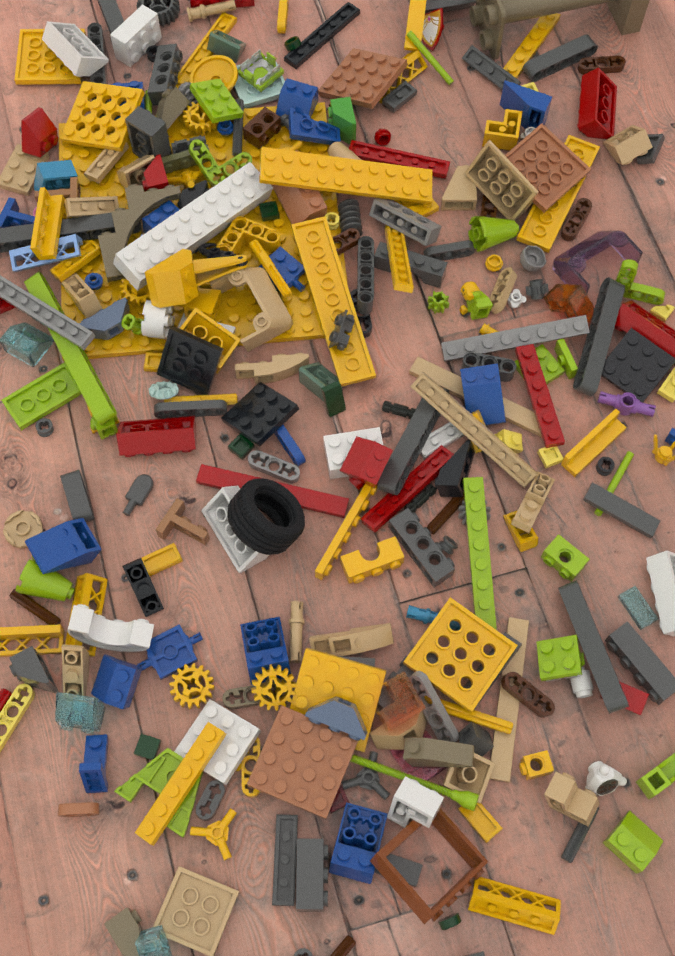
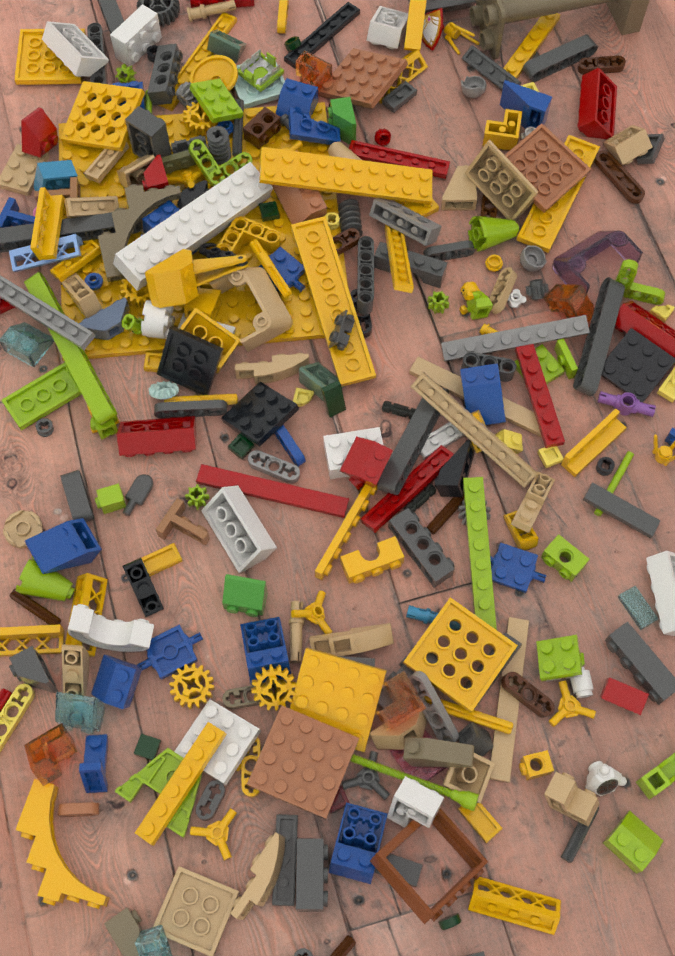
dark tan slope [156,87,190,130] -> none
black tyre [227,478,305,555] -> none
sand blue slope [305,696,368,741] -> none
lime bar [407,31,454,86] -> none
dark grey bush [439,535,458,554] -> none
dark grey beam [558,580,629,714] -> none
reddish brown beam [561,198,592,241] -> none
none -> yellow arch [15,779,110,909]
none -> clear orange brick [24,723,78,786]
none -> lime brick [95,483,126,514]
none -> lime gear [115,64,137,83]
none -> lime gear [185,484,210,510]
none -> dark grey piece [207,126,231,165]
none -> bright green slope [222,574,268,617]
none -> tan slope [230,832,285,920]
none -> yellow piece [291,590,333,634]
none -> light yellow tile [293,388,314,407]
none -> clear orange brick [295,50,332,95]
none -> white slope [366,6,408,49]
none -> yellow plant [444,22,480,55]
none -> light grey hair [461,76,487,99]
none -> blue plate [490,543,547,593]
none -> yellow piece [548,680,596,727]
none -> reddish brown plate [595,150,645,204]

